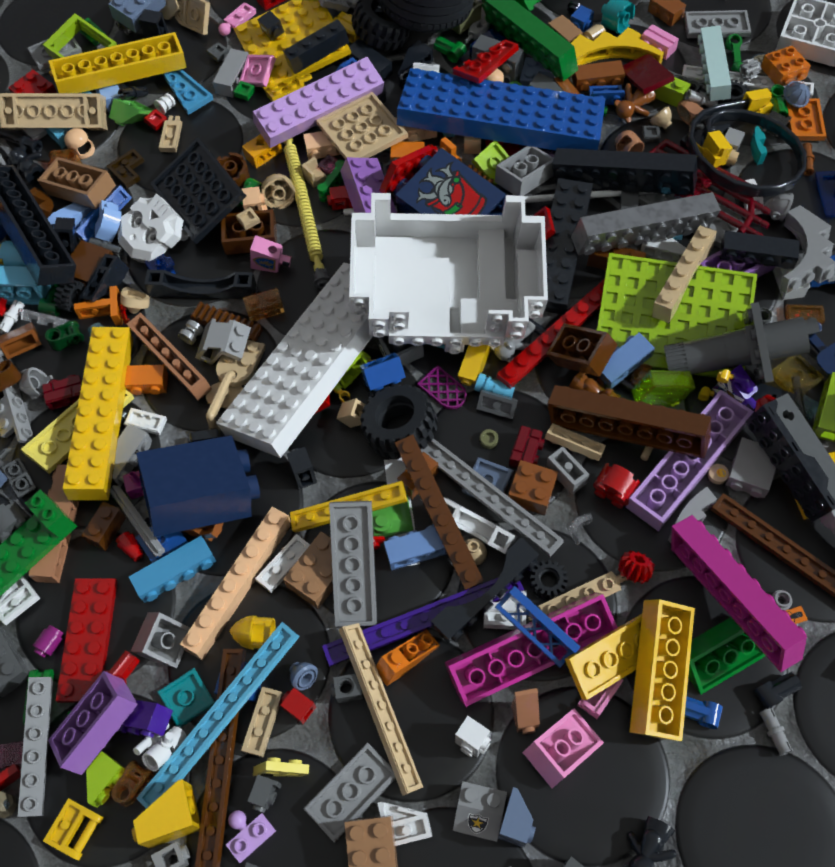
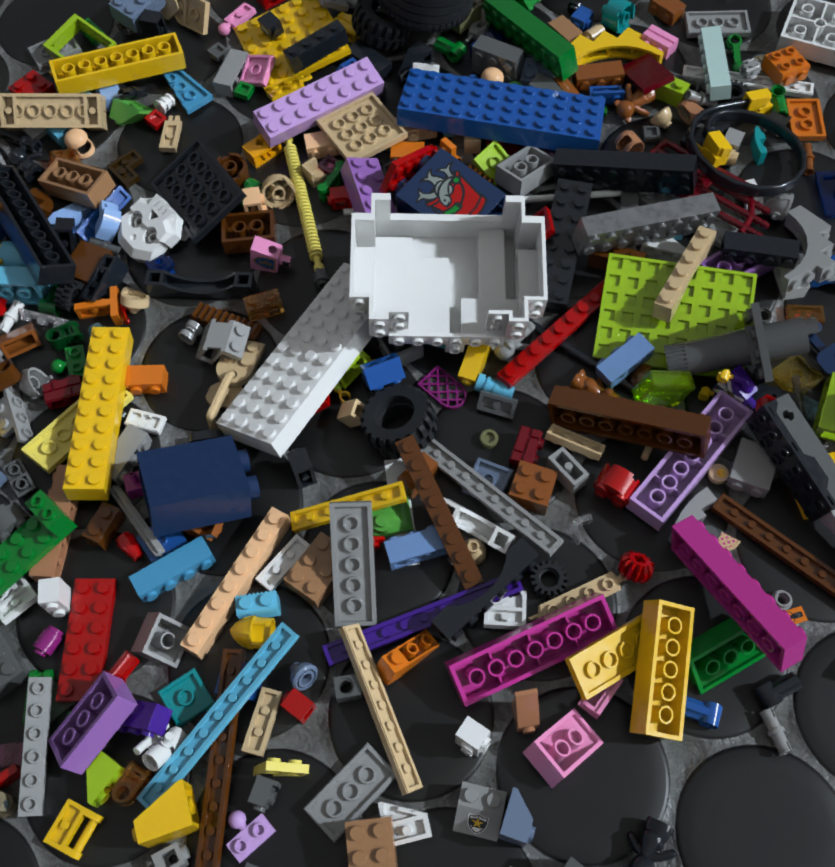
nougat brick [127,312,212,401] -> none
tan tile [236,207,260,230] -> none
red wing [452,40,519,84] -> none
blue fence [495,586,580,668] -> none
reddish brown brick [546,323,618,377] -> none
sand blue piece [783,81,810,108] -> none
none -> white brick [38,577,73,617]
none -> green plate [50,344,86,379]
none -> medium azure brick [235,590,281,620]
none -> tan tile [718,532,741,551]

